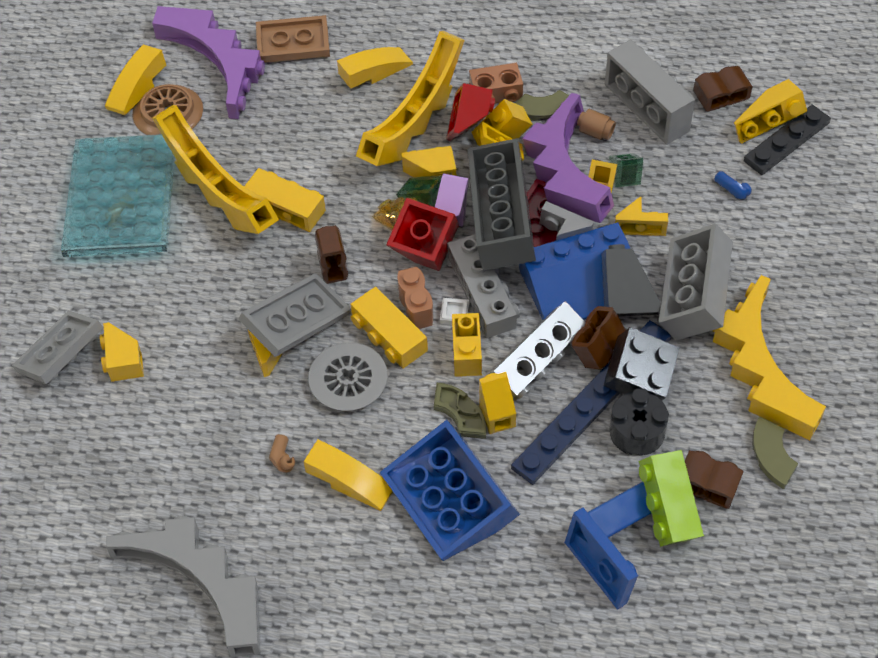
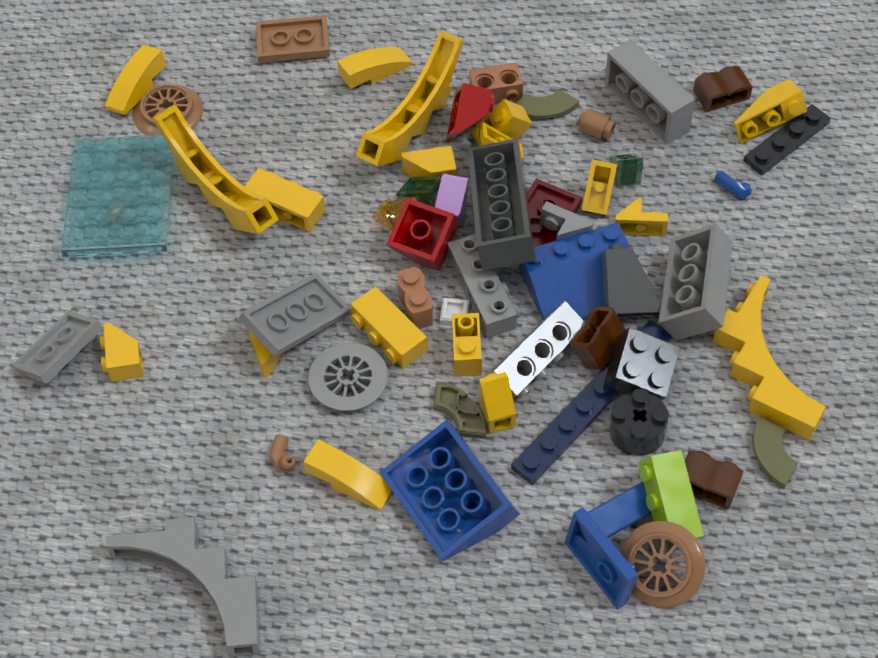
medium lavender arch [152,6,265,119] -> none
reddish brown brick [315,225,348,284] -> none
medium lavender arch [522,93,614,223] -> none
none -> medium nougat piece [620,521,705,608]

